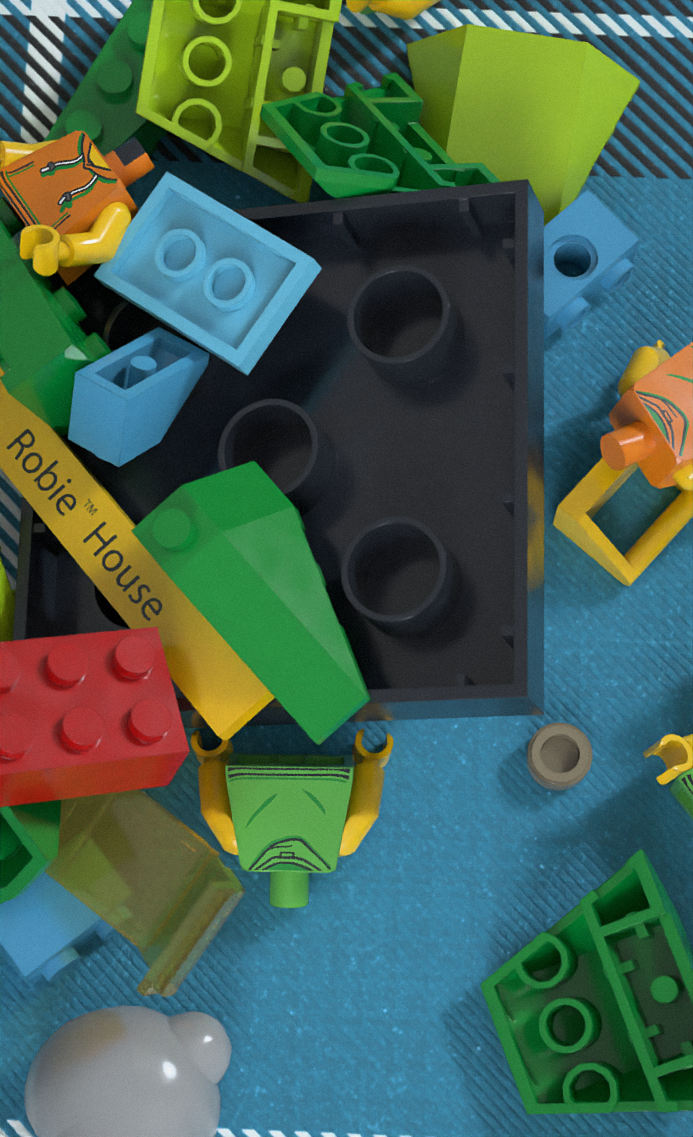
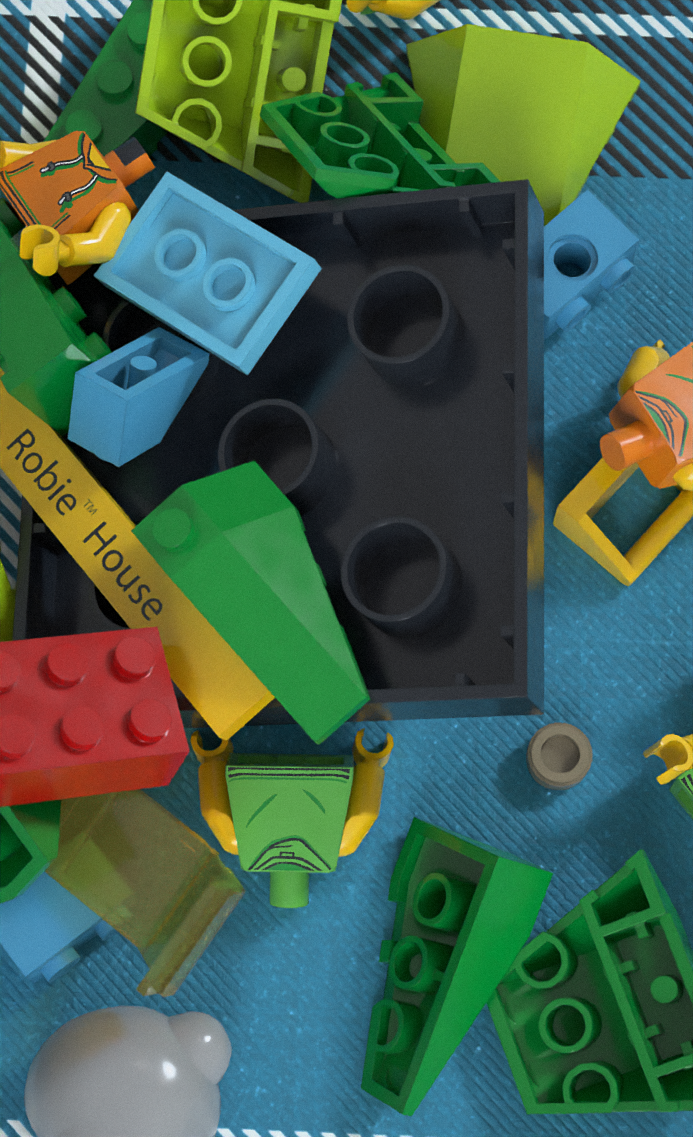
none -> green wedge [361,817,553,1116]

